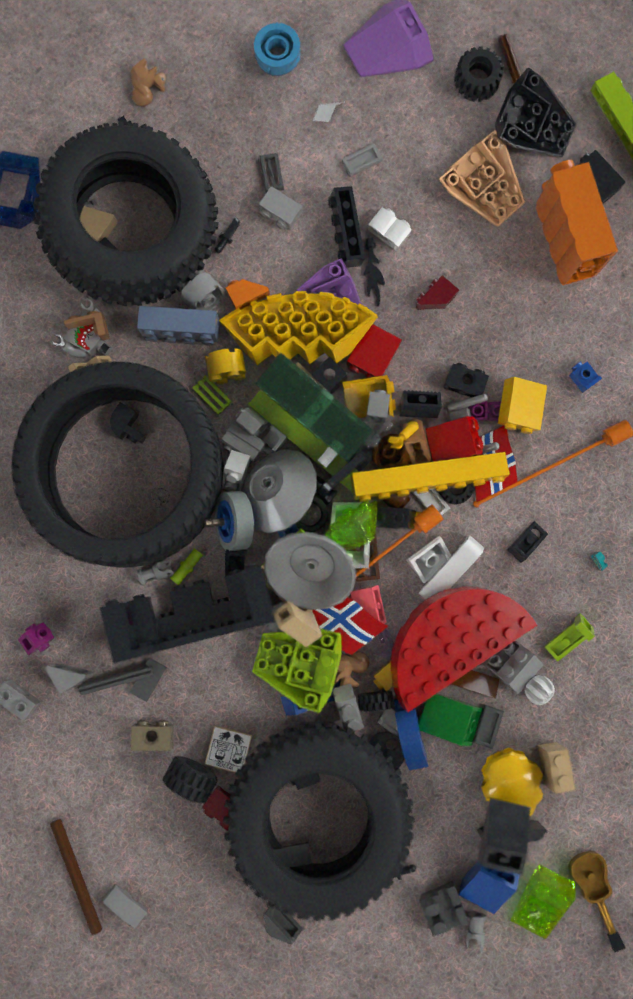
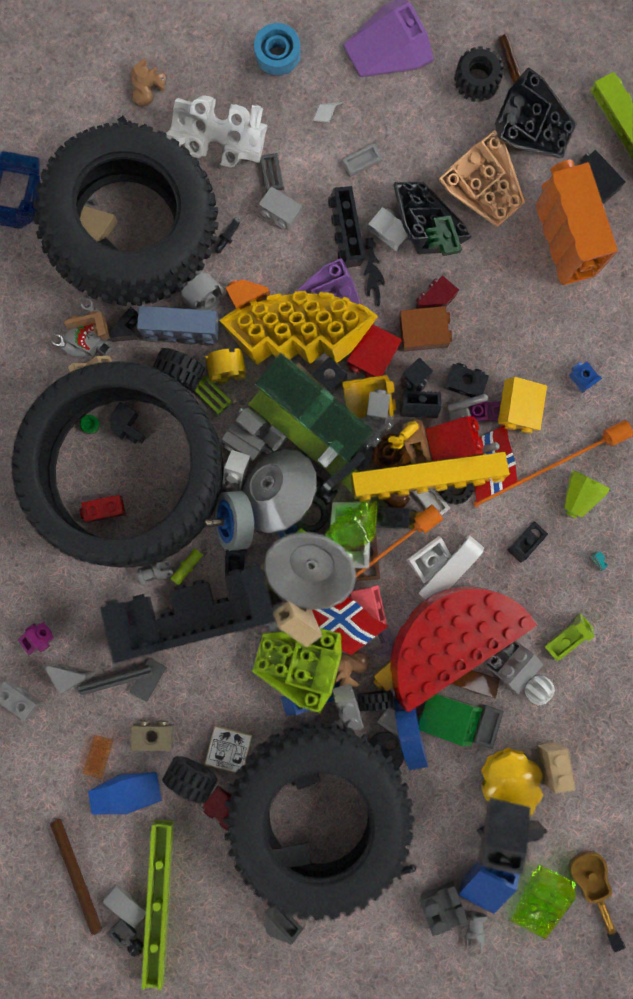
none -> red brick [79,495,126,523]
none -> green tile [80,415,100,434]
none -> clear orange tile [83,734,114,779]
none -> blue piece [88,772,162,815]
none -> black plate [107,919,144,957]
none -> black slope [109,306,139,342]
none -> lime tile [141,820,174,990]
none -> black tyre [152,348,205,390]
none -> white gear [166,95,267,167]
none -> black wedge [393,182,471,254]
none -> dark orange brick [399,306,452,352]
none -> black brick [400,357,433,392]
none -> dark green hinge [424,215,462,256]
none -> lime cone [564,470,610,519]

